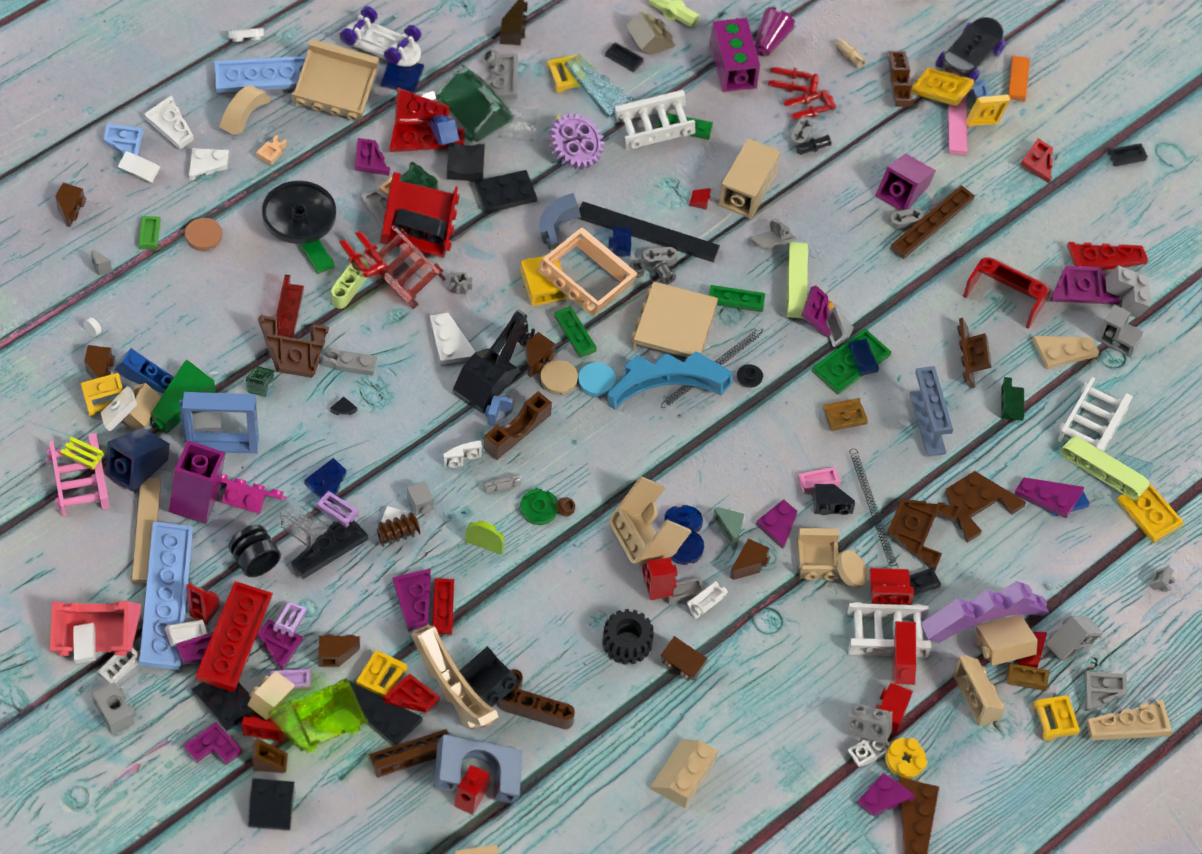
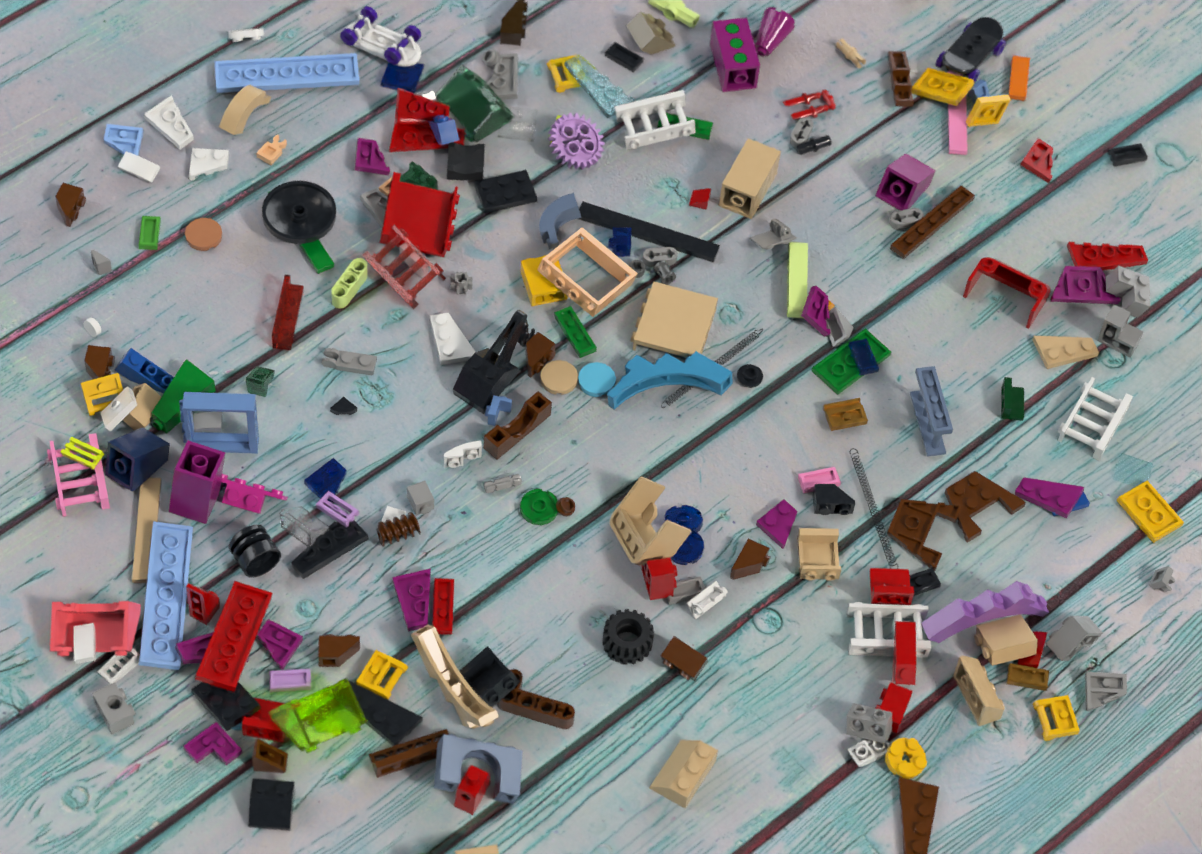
white tile [165,620,208,647] -> none
tan brick [248,671,295,720] -> none
reddish brown wing [258,315,329,378] -> none
lavender tile [273,602,307,637] -> none
tan panel [292,39,379,121] -> none
red piece [339,231,387,278] -> none
red wing [383,673,440,713] -> none
black beam [392,209,447,244] -> none
lime tile [465,520,505,555] -> none
green plate [709,285,765,312] -> none
sand green slope [713,507,744,548] -> none
red piece [768,67,819,94] -> none
tan tile [836,550,868,589] -> none
magenta wing [857,772,915,817] -> none
reddish brown bracket [957,318,992,388] -> none
yellowish green beam [1061,436,1150,500] -> none
tan wing [1087,699,1172,740] -> none

